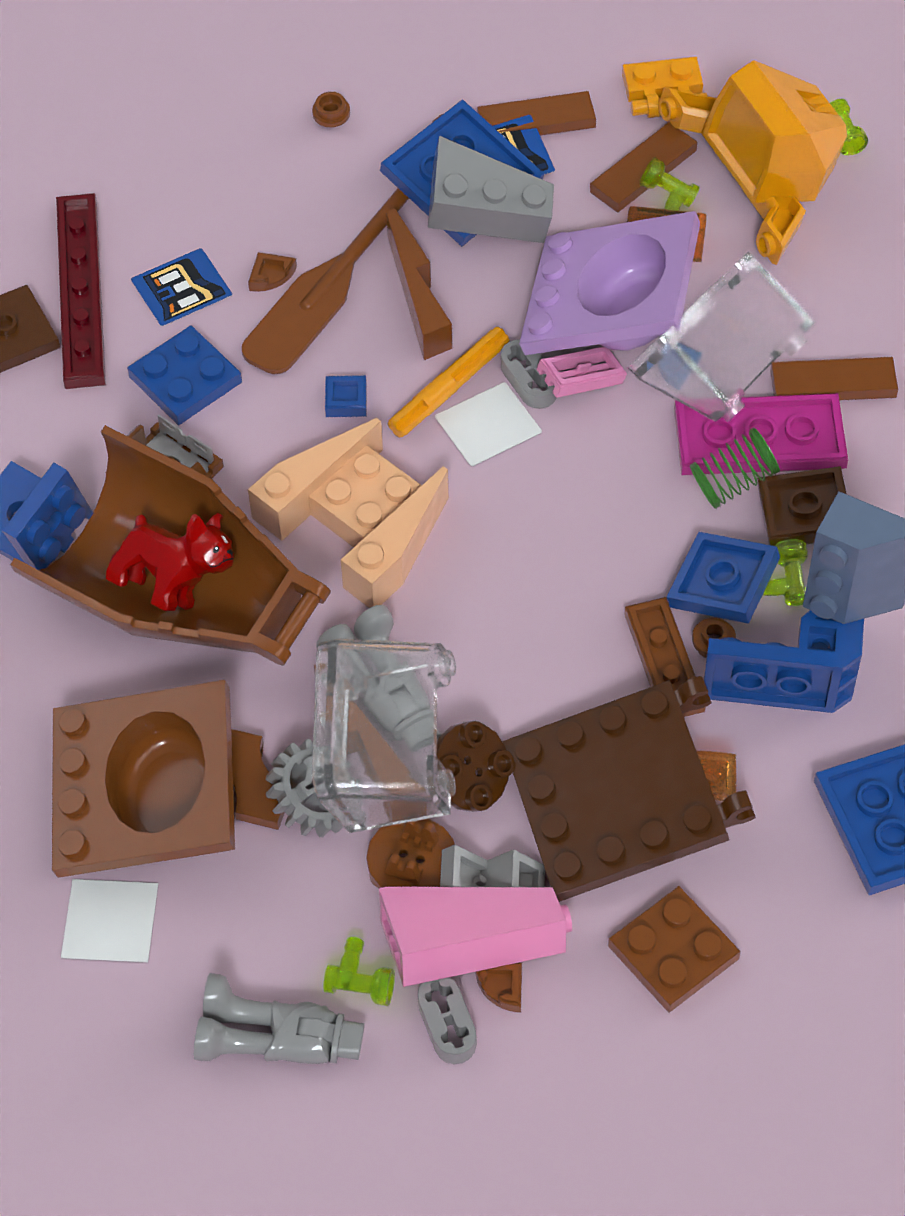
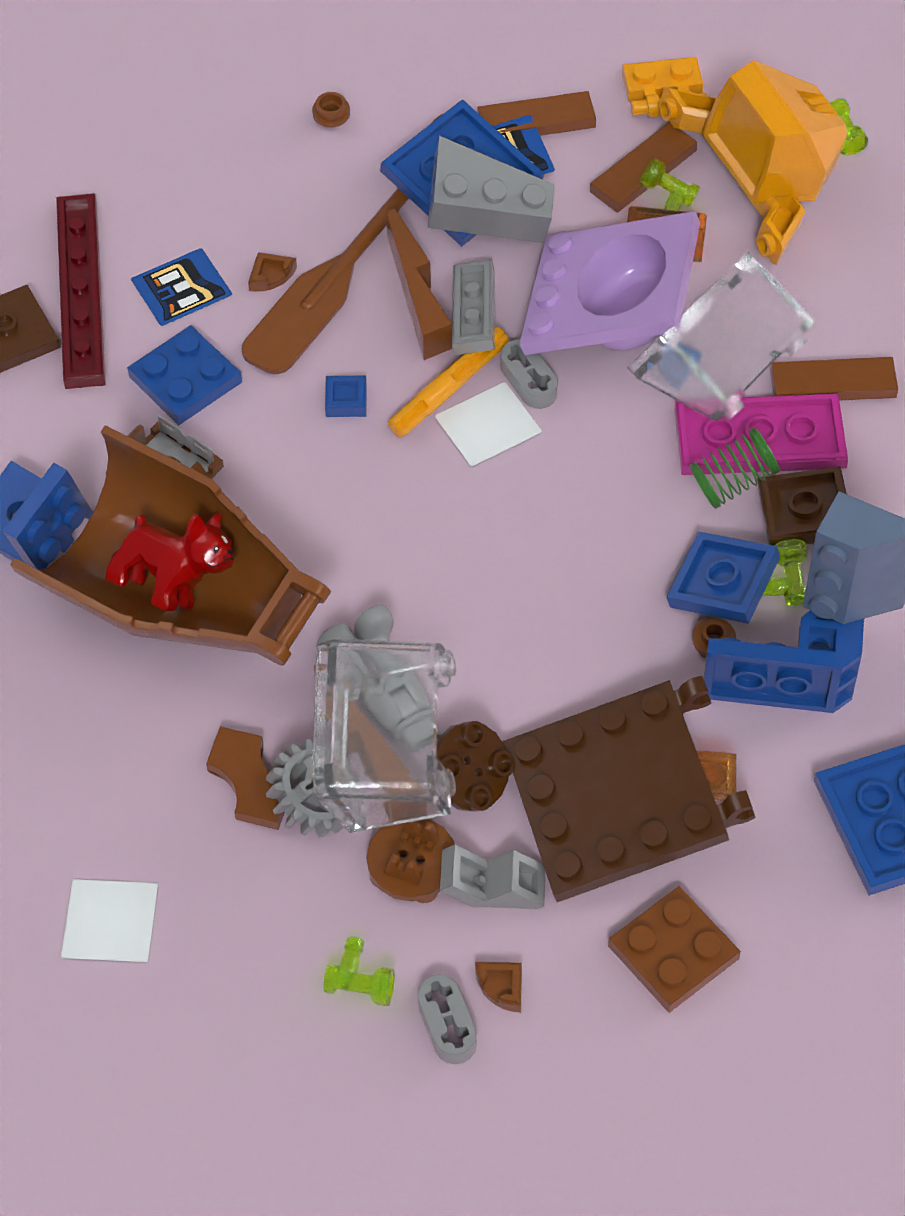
dark orange piece [52,680,235,878] -> none
light grey piece [193,973,364,1064] -> none
light nougat wedge [248,418,449,608] -> none
bright pink slope [379,887,572,987] -> none
bright pink tile [536,346,627,398] -> none
dark orange tile [624,597,706,717] -> none
none -> light grey tile [452,260,495,355]

